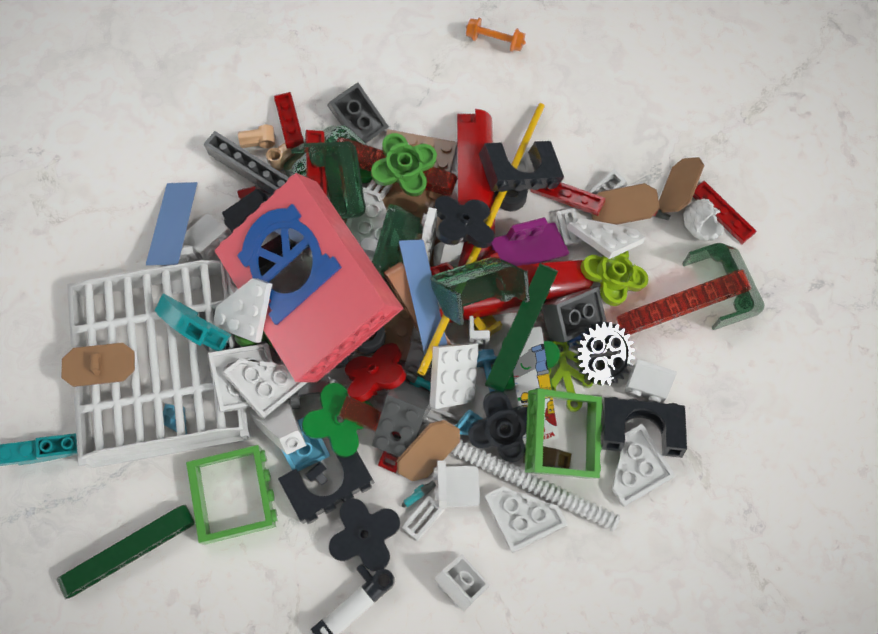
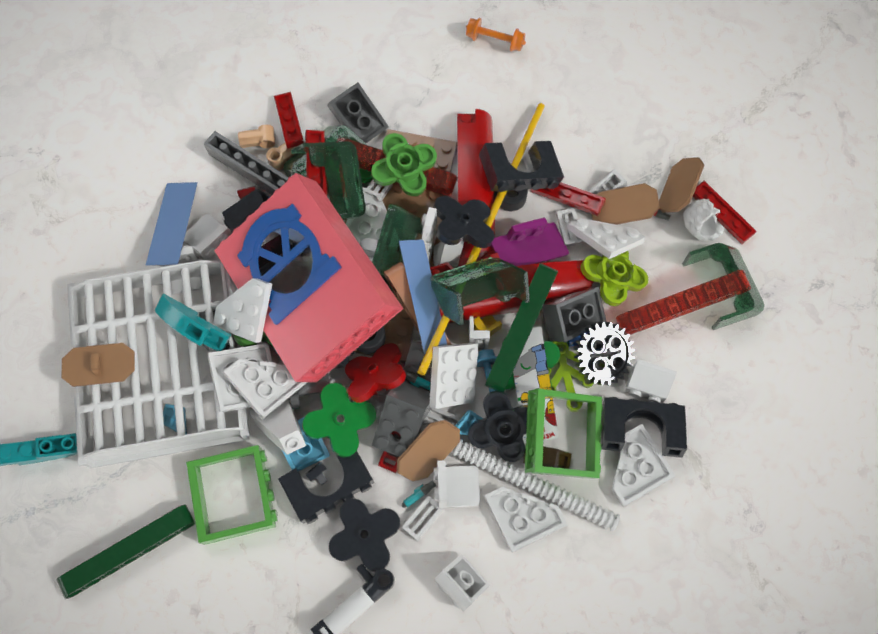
clear red slope [339,396,382,432] -> none

